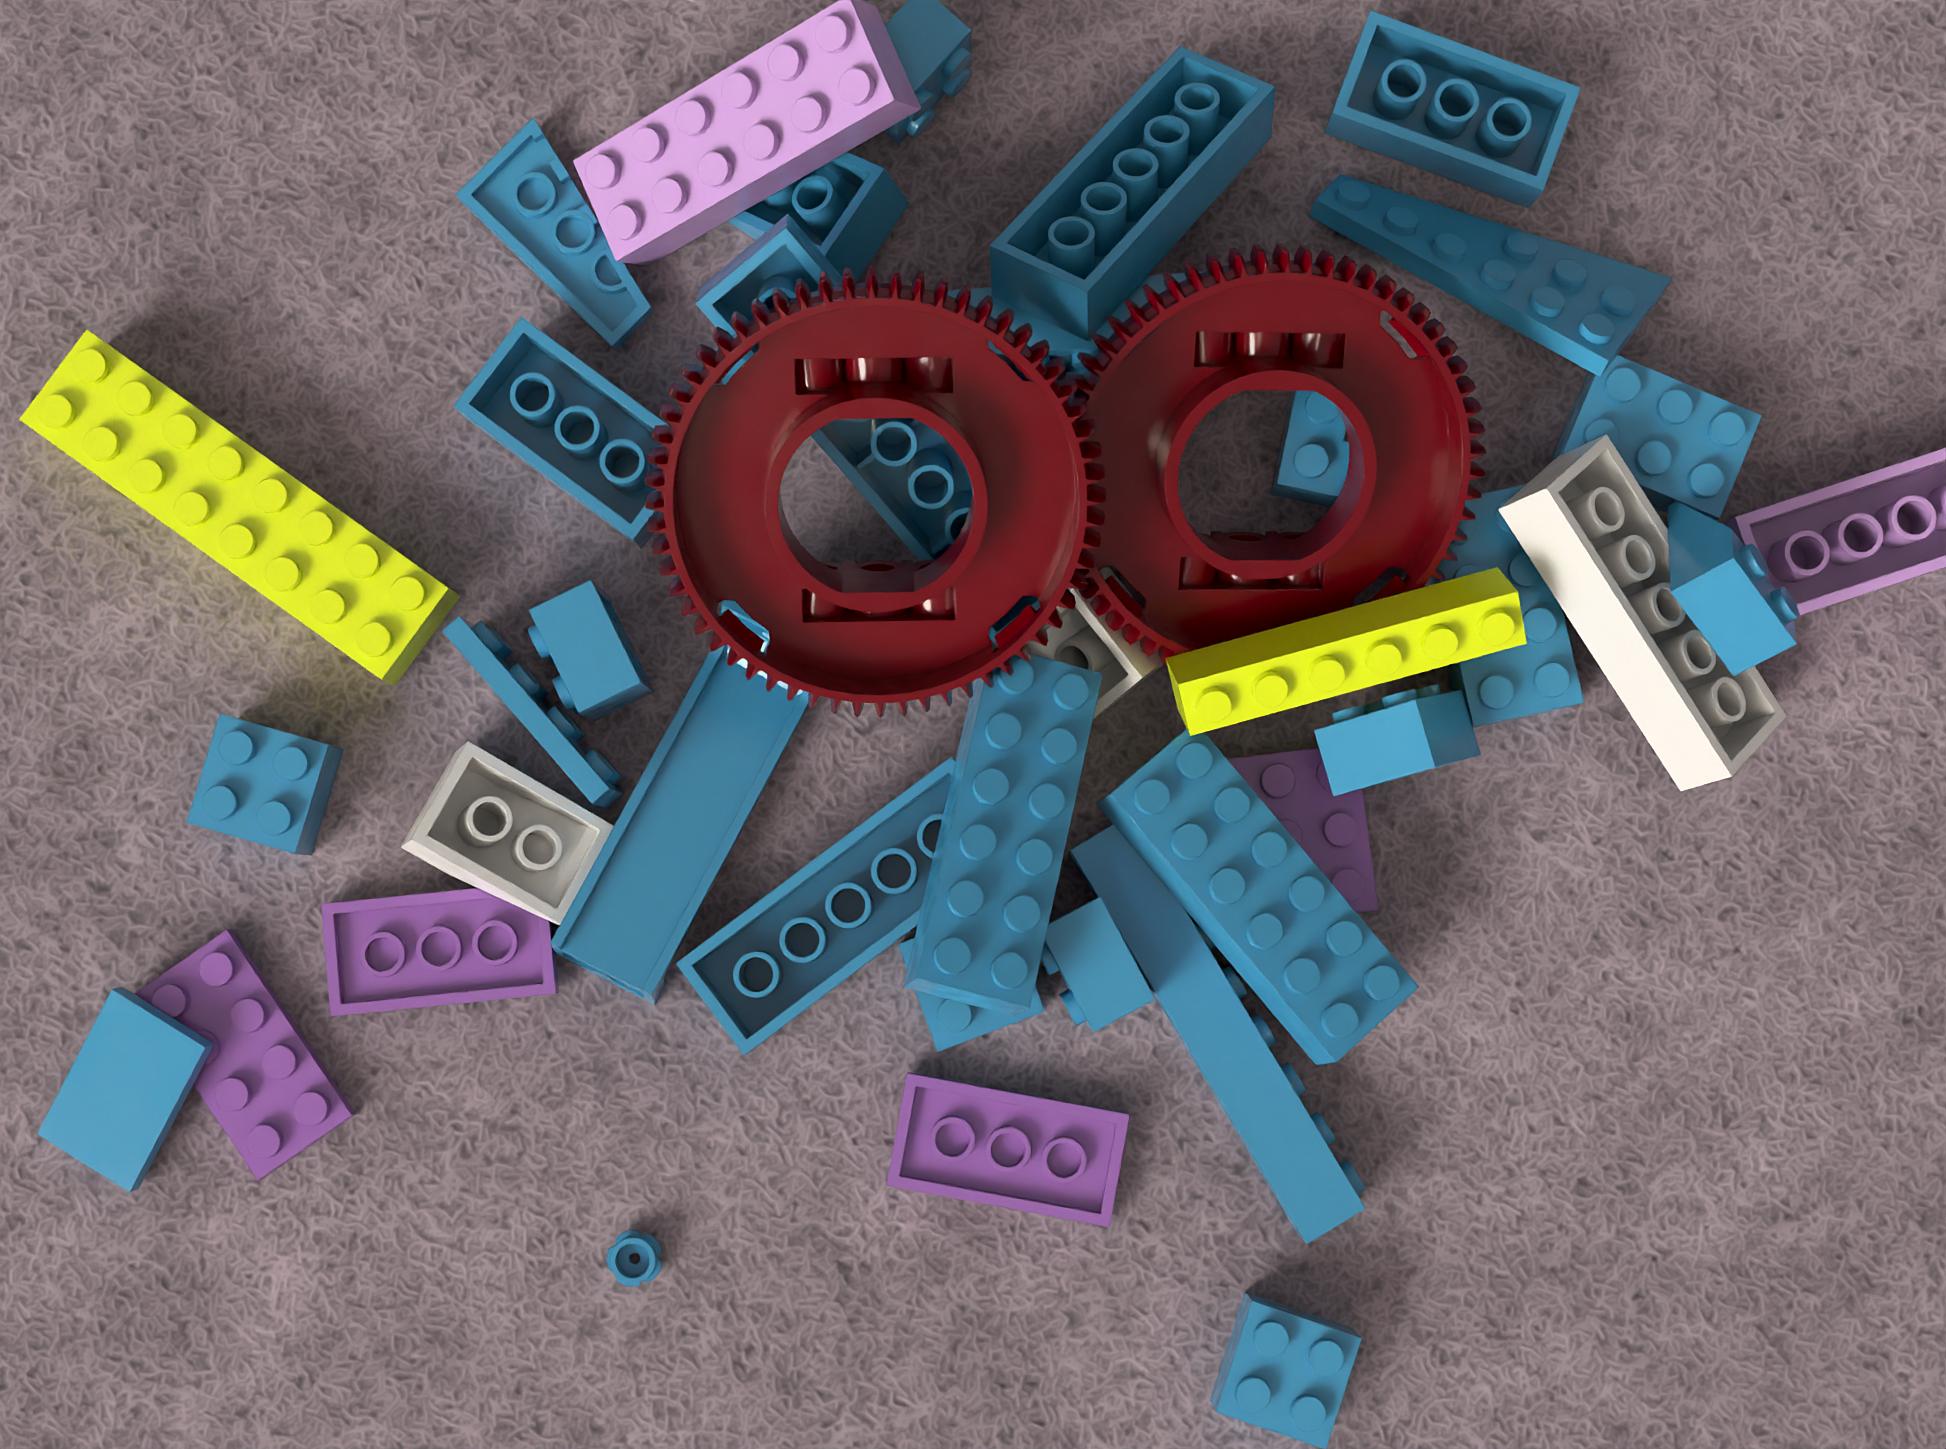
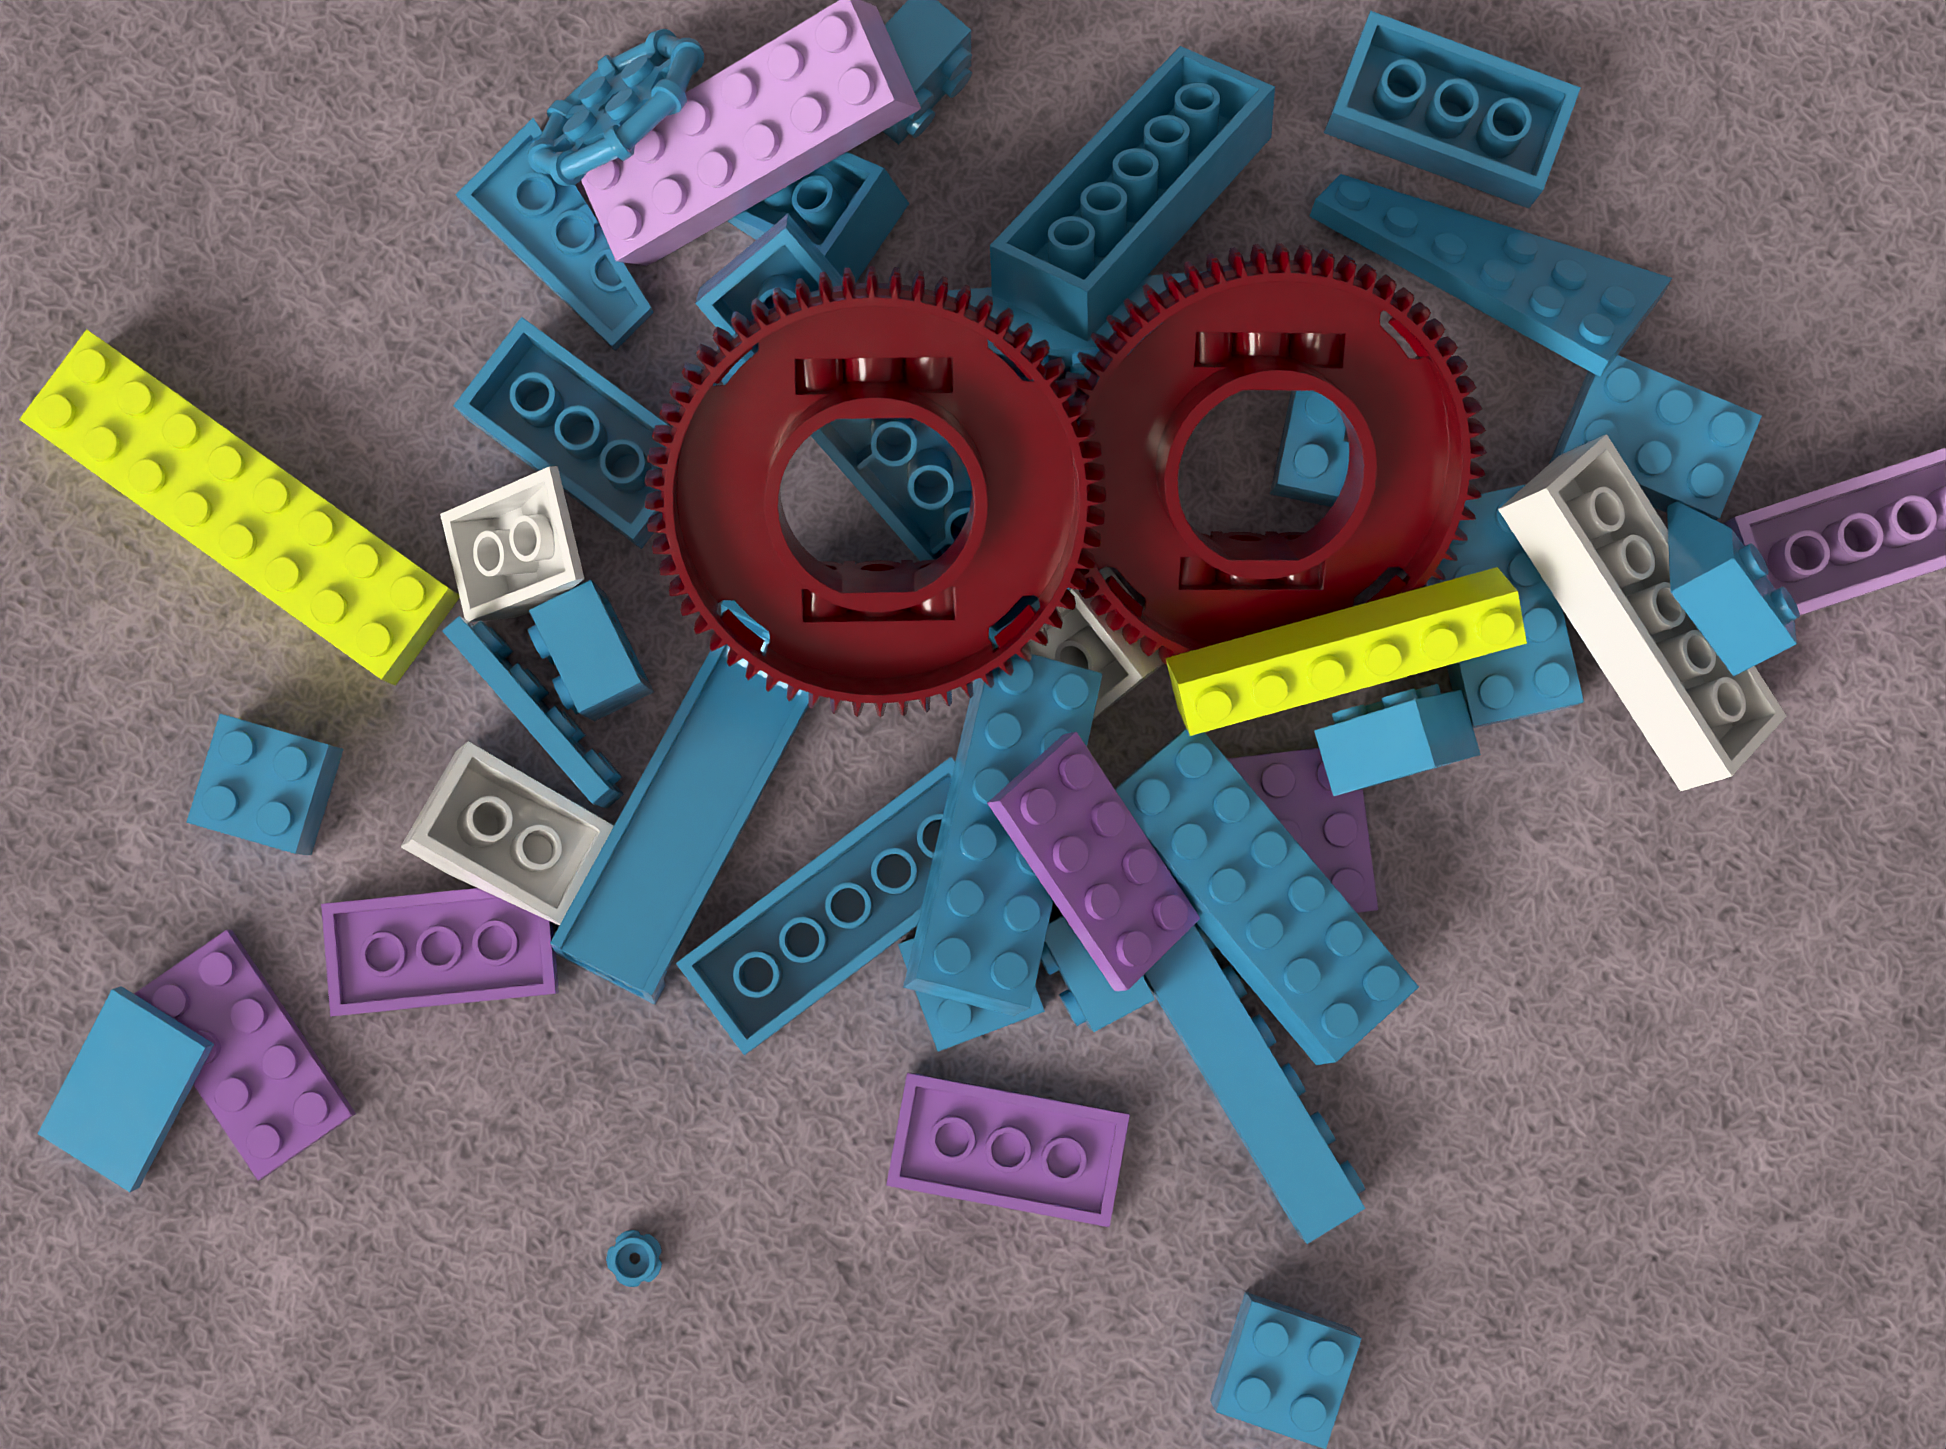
none -> white slope [440,466,584,622]
none -> dark azure plate [528,29,704,186]
none -> medium lavender plate [987,732,1200,991]

